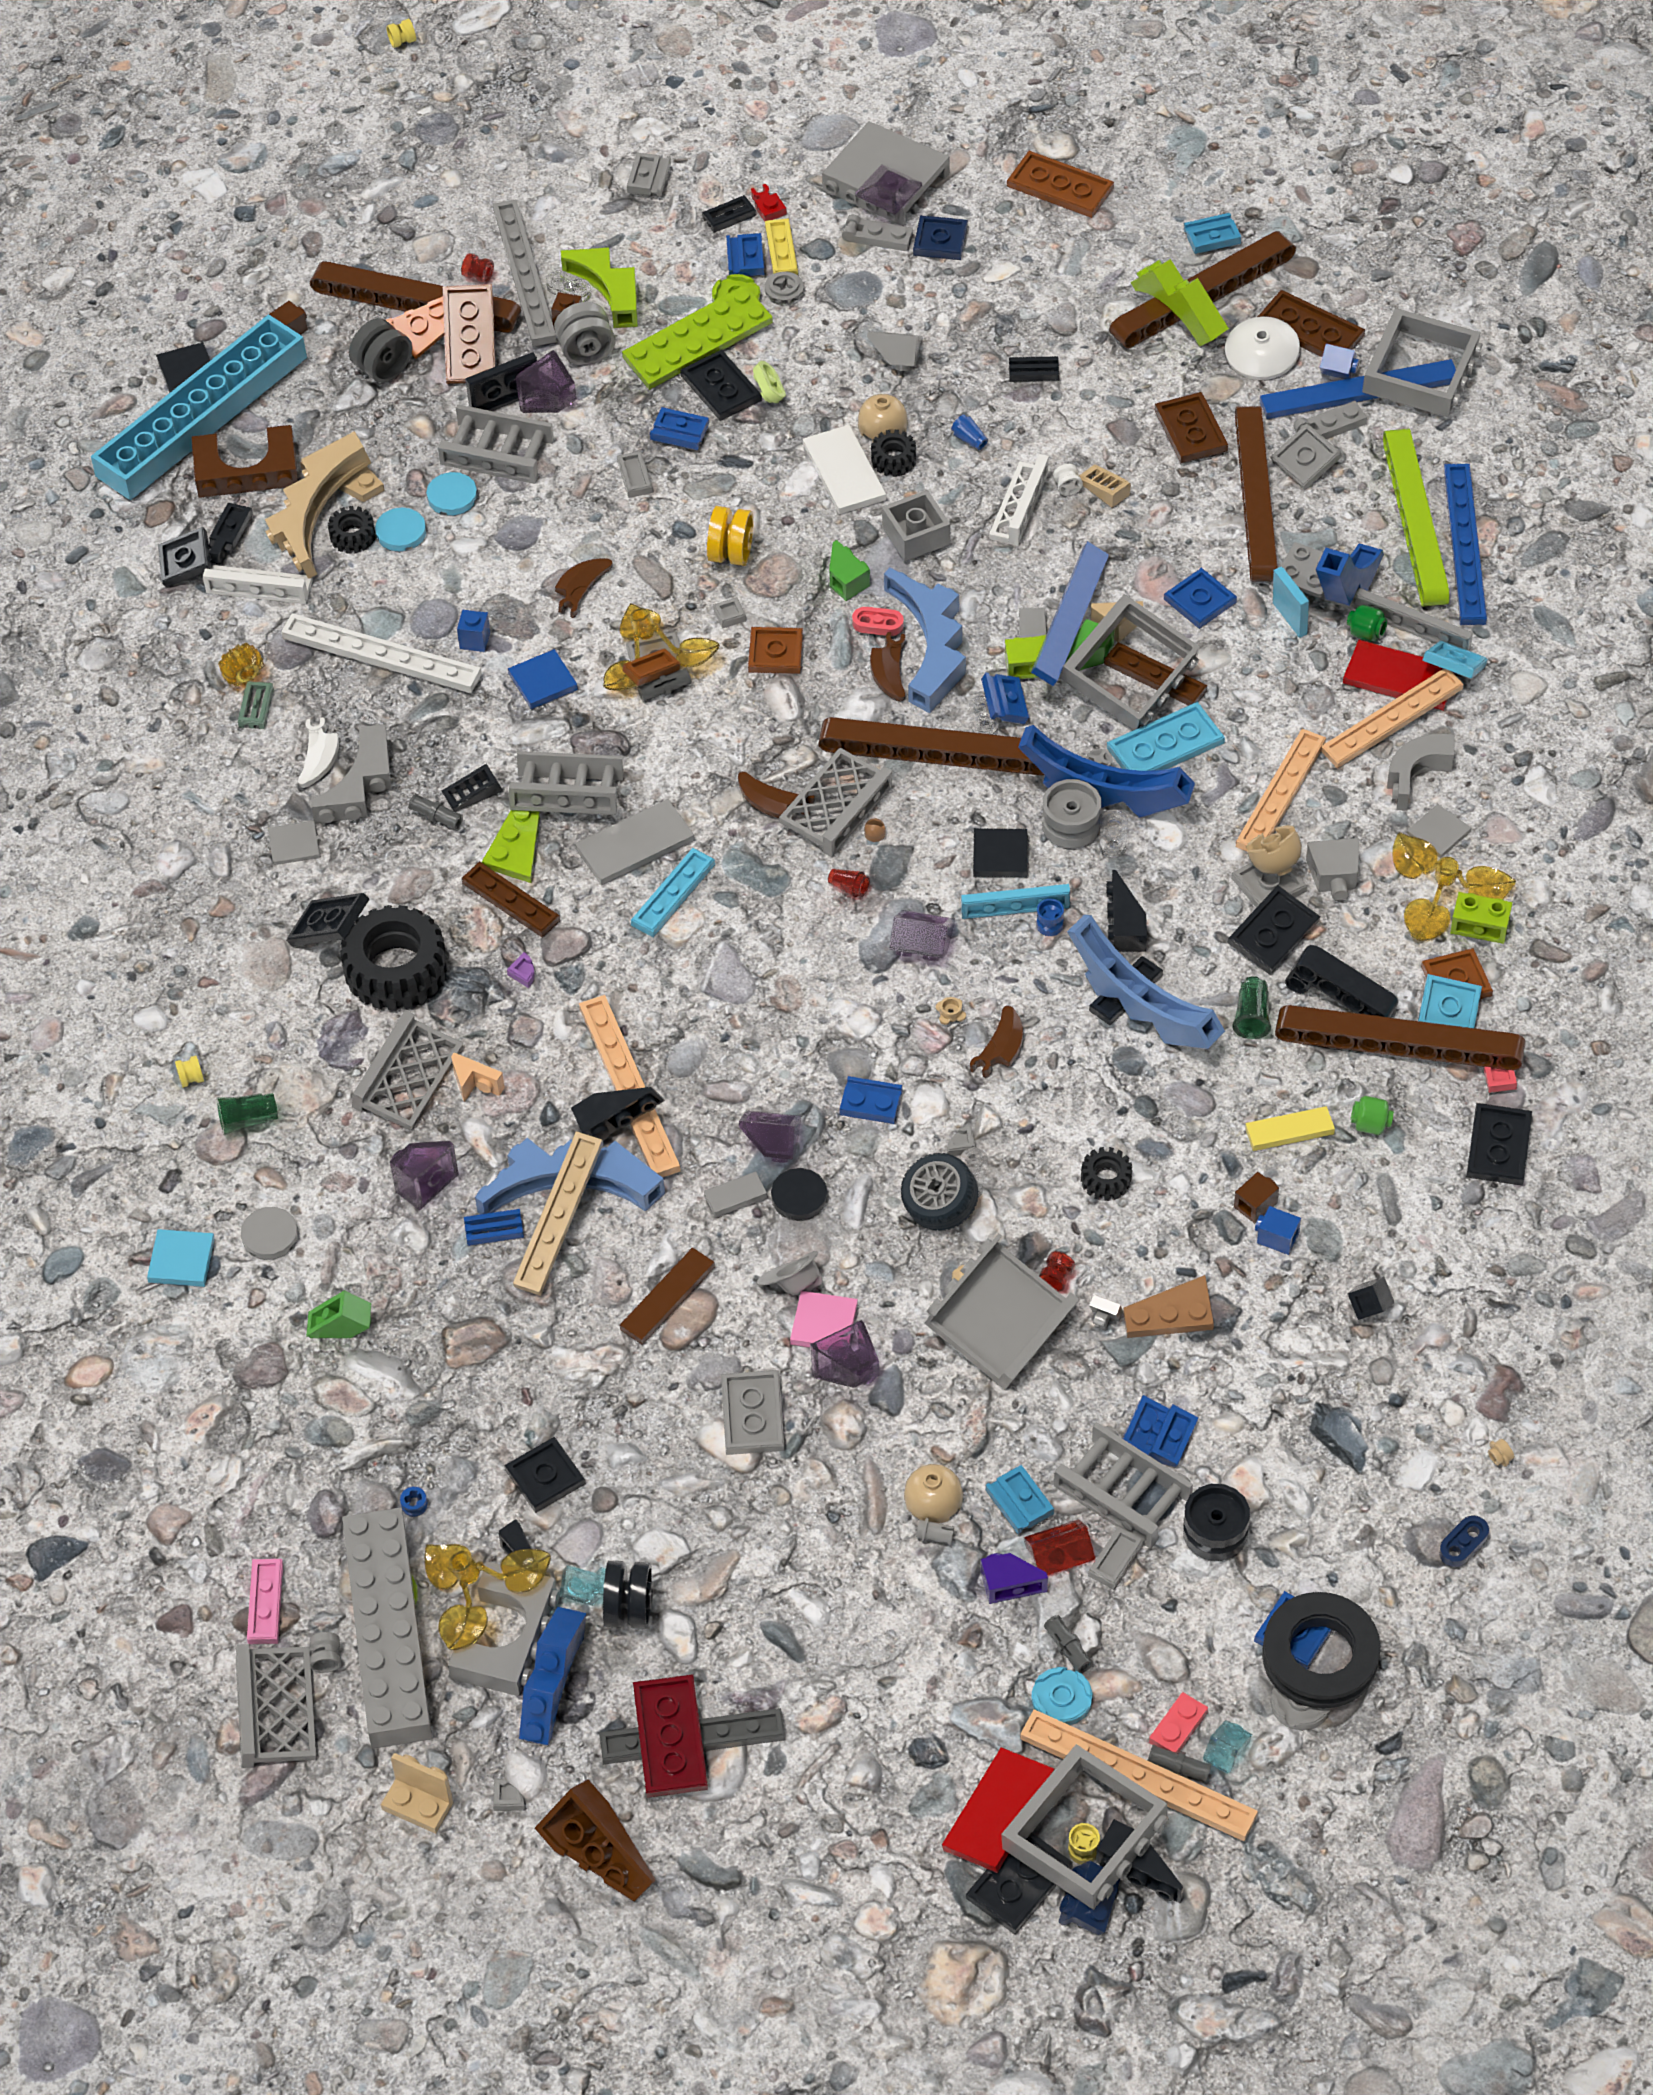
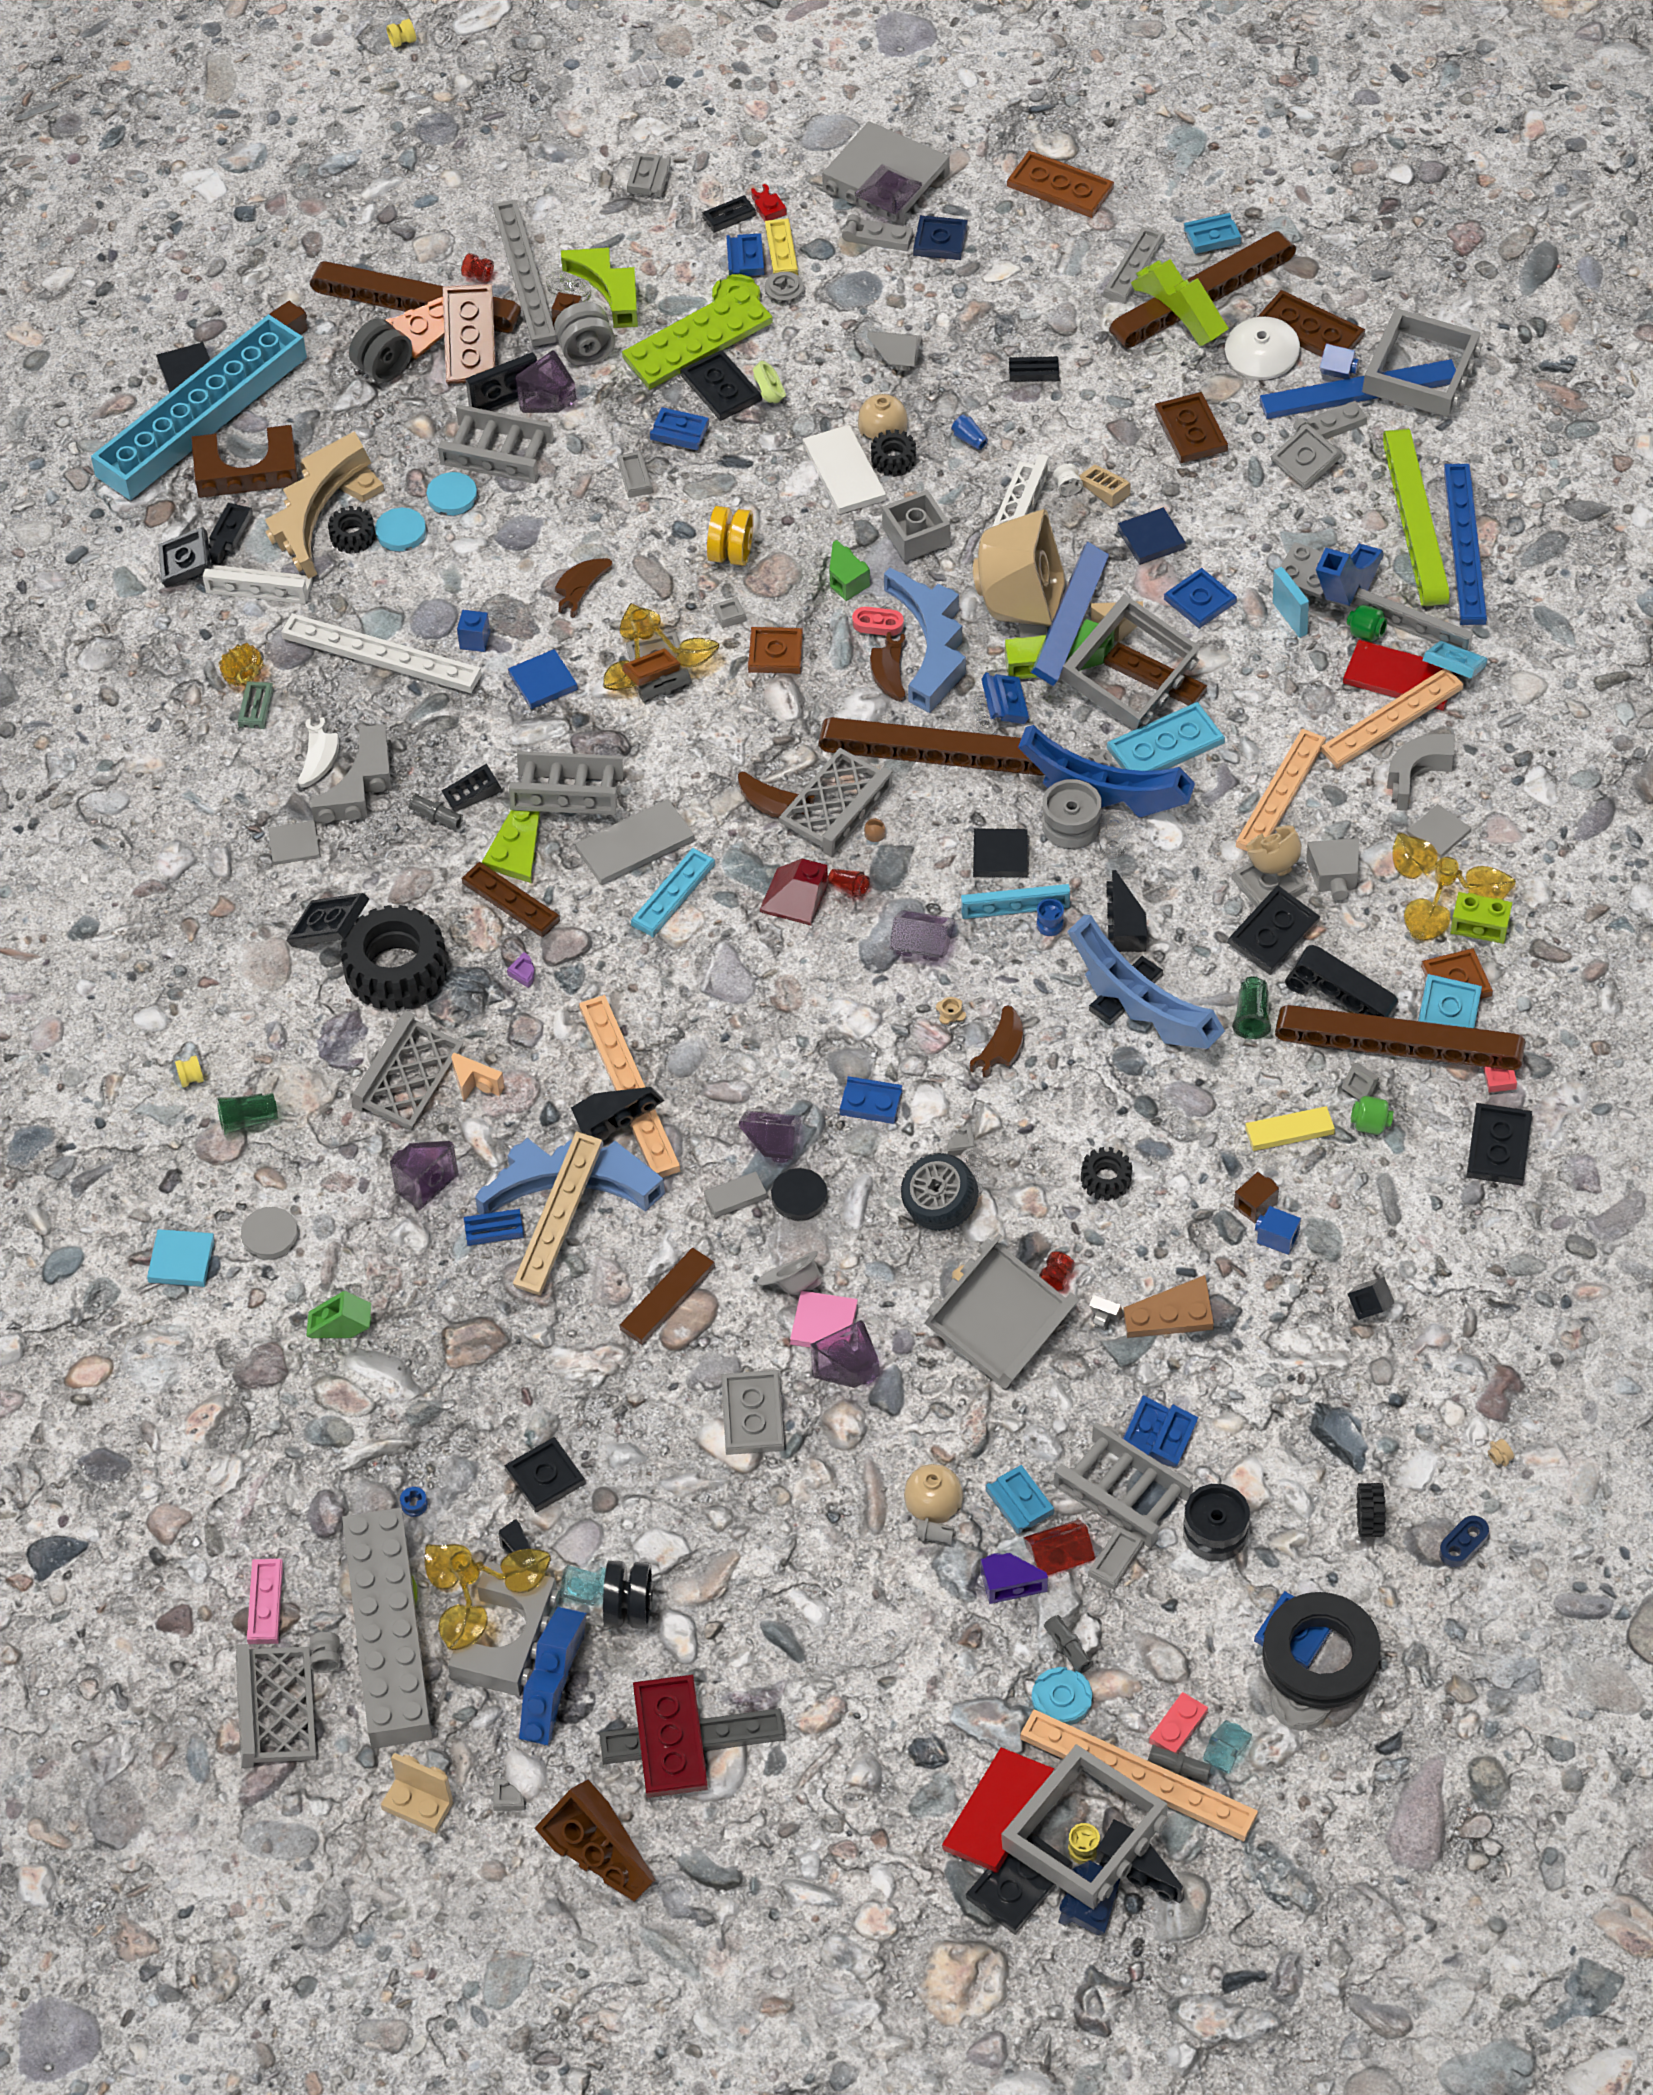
reddish brown beam [1235,406,1277,582] -> none
none -> dark red slope [760,858,828,926]
none -> tan piece [973,509,1065,626]
none -> light grey tile [1103,227,1165,304]
none -> dark blue tile [1117,507,1186,565]
none -> light grey tile [1341,1062,1380,1100]
none -> black tyre [1356,1483,1386,1537]

